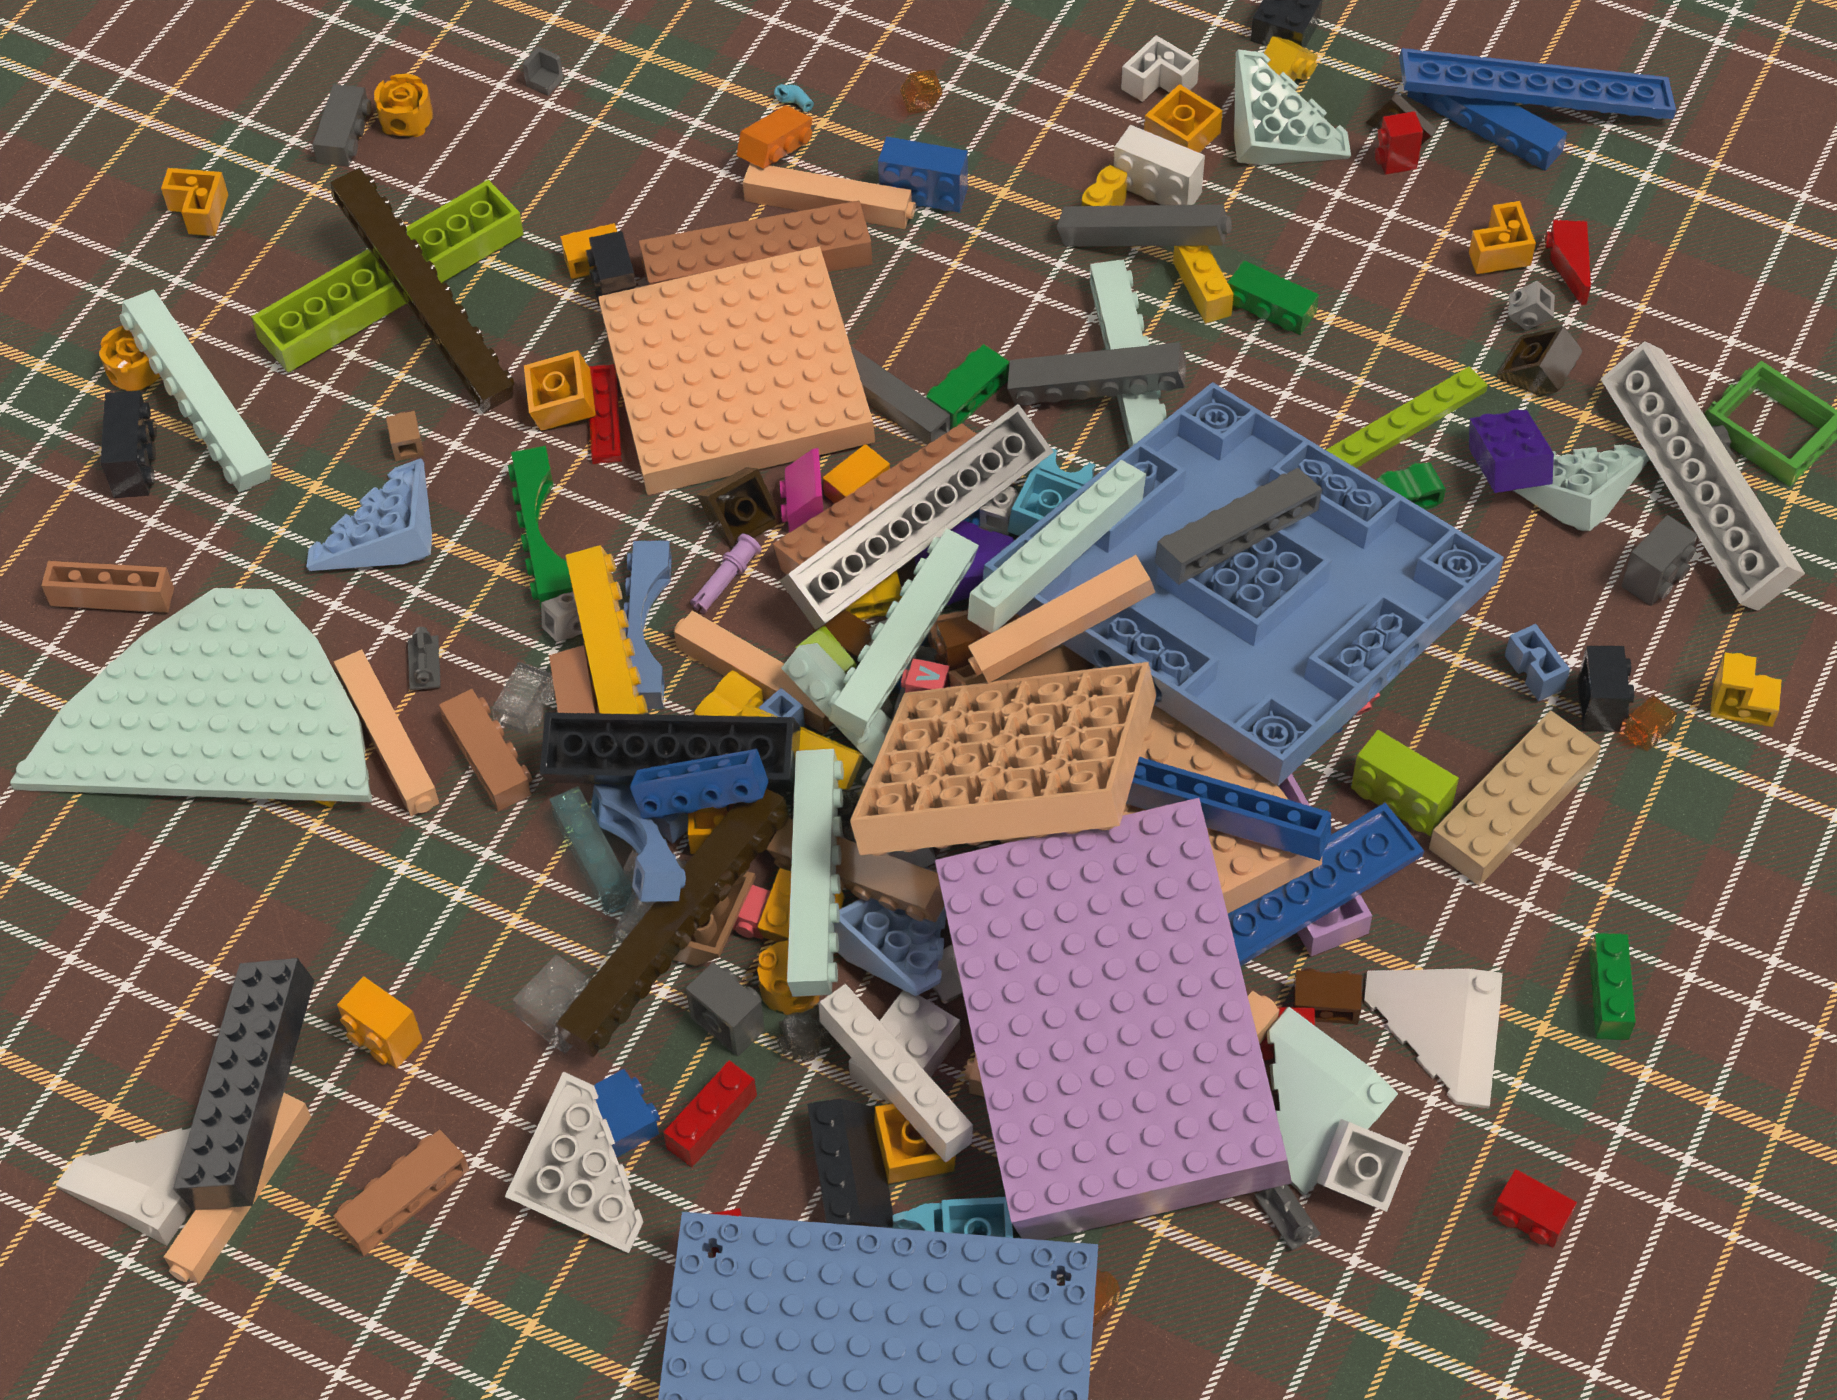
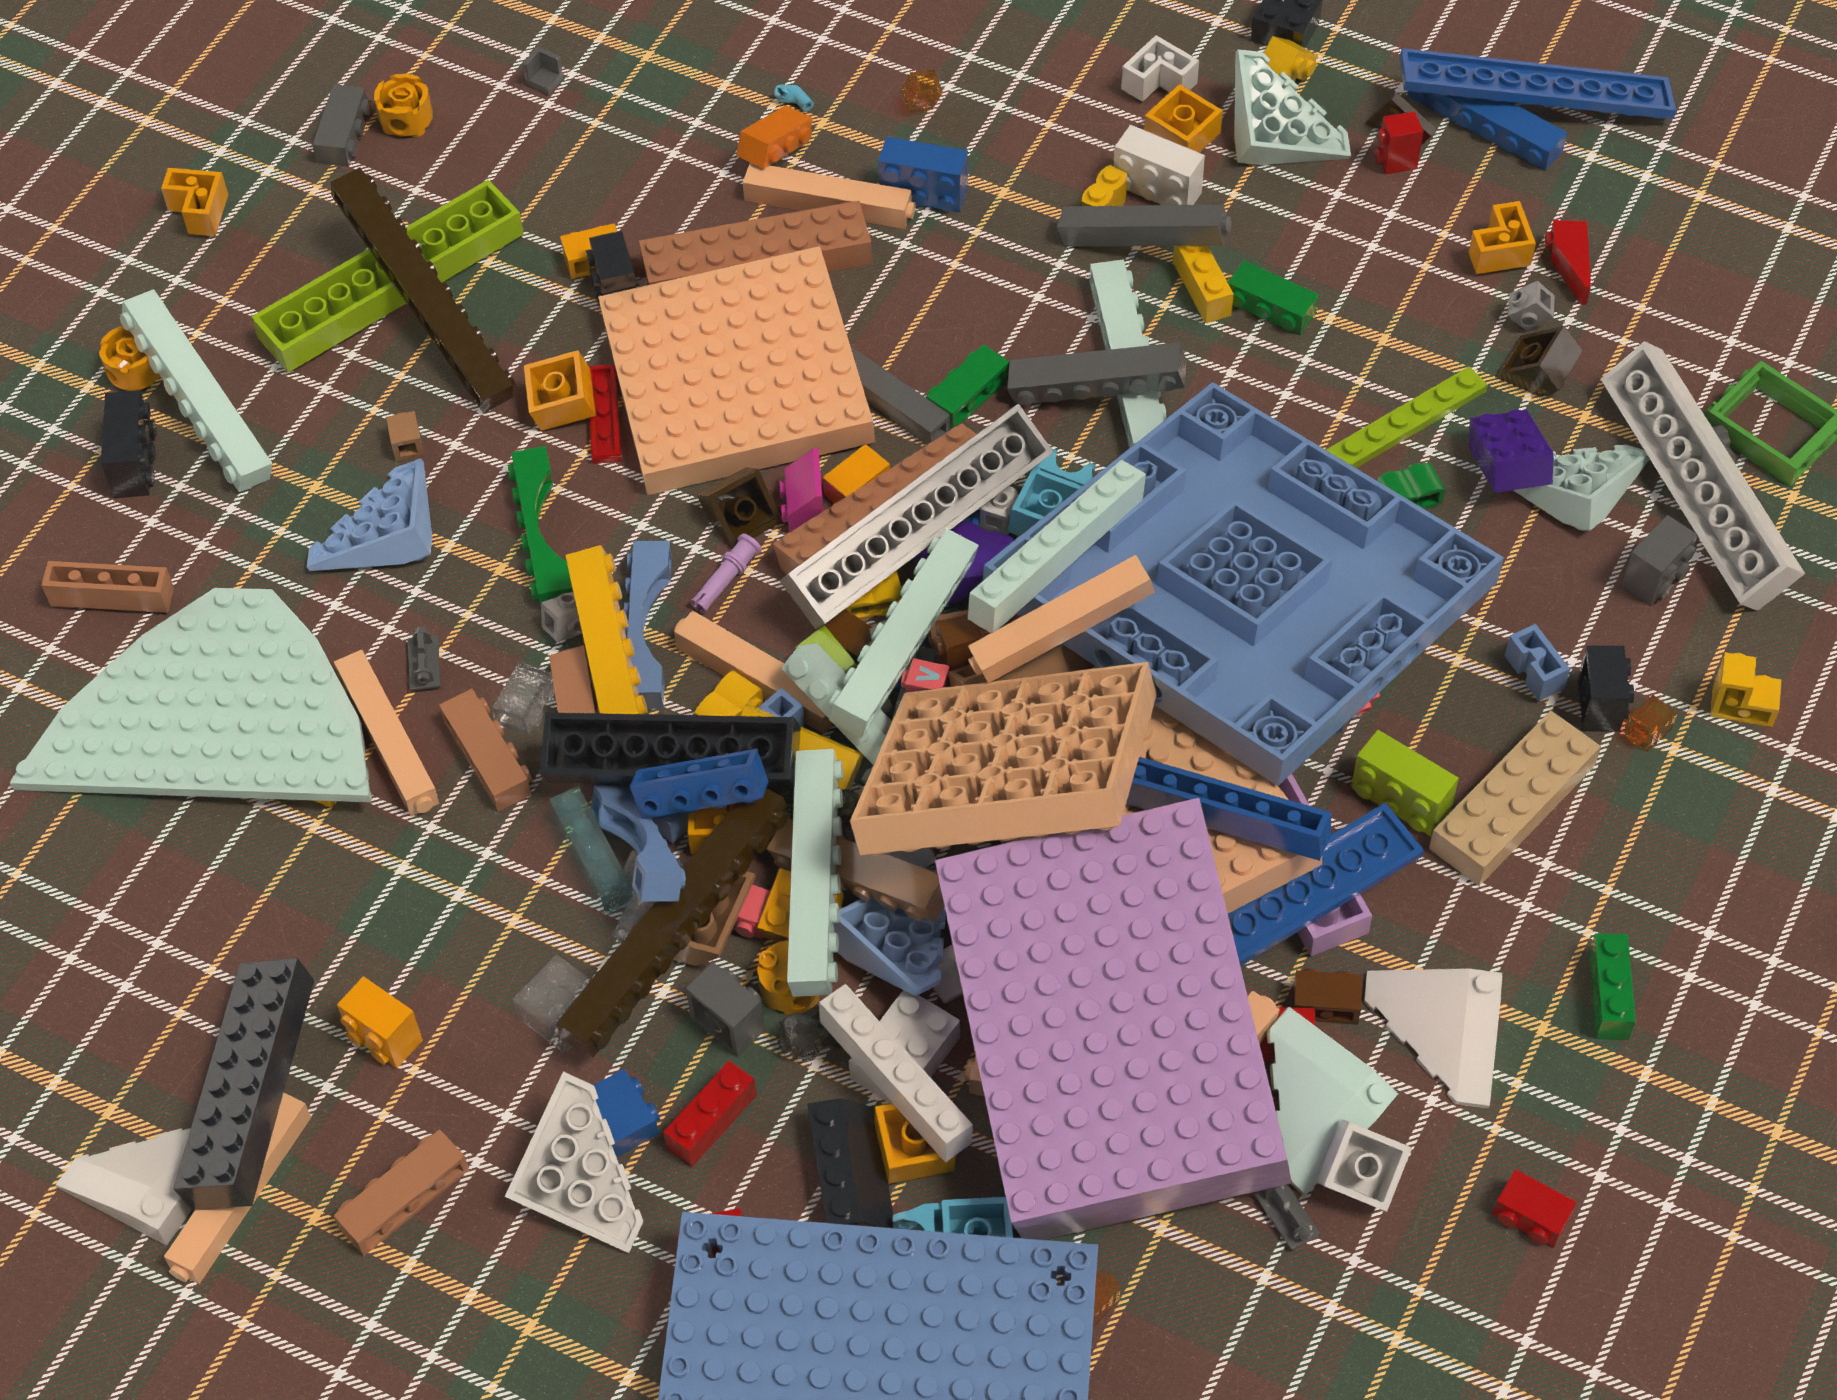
dark grey brick [1155,468,1322,585] -> none

